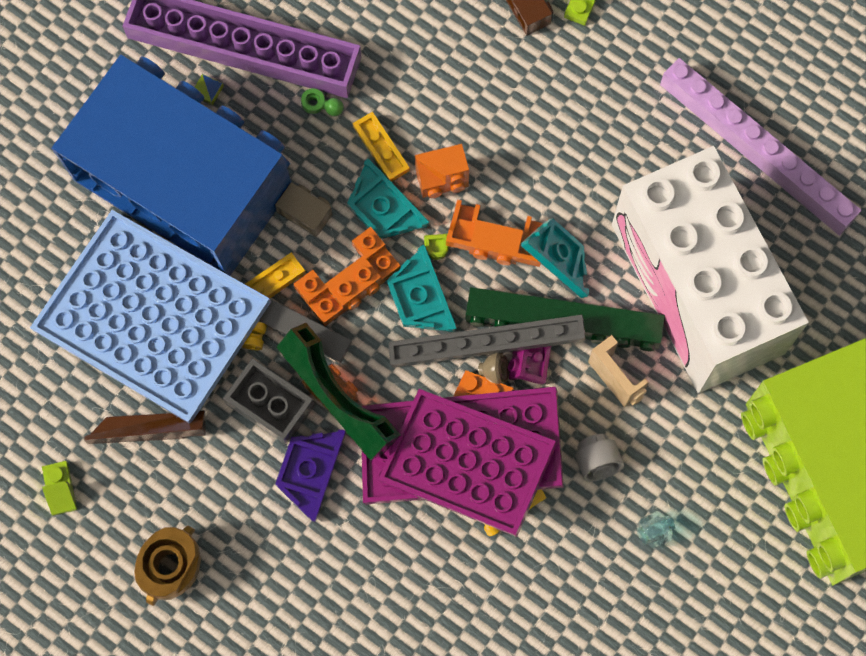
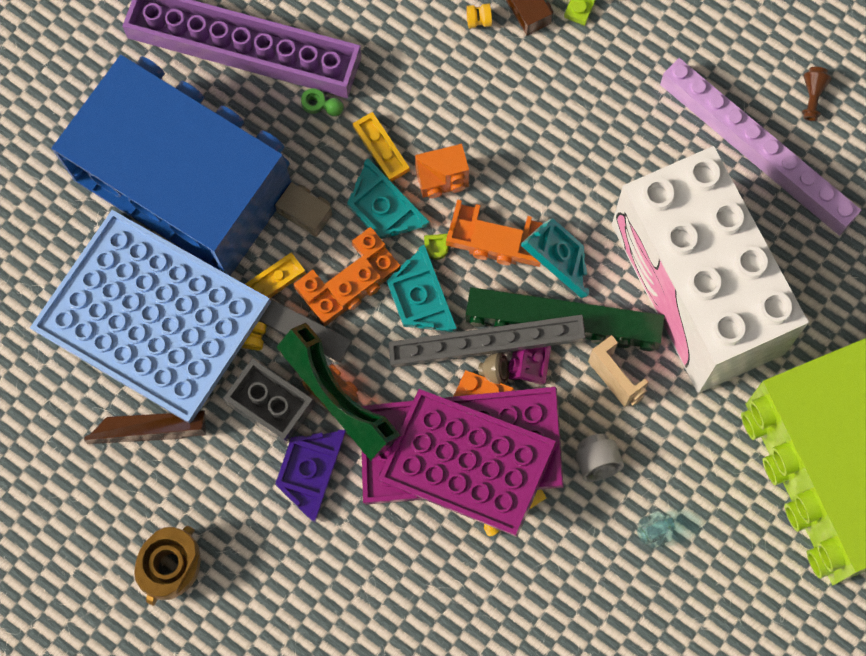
lime slope [42,461,77,516] -> none
tile [195,74,224,106] -> none
none -> yellow wheel [466,3,492,29]
none -> reddish brown piece [802,66,832,121]

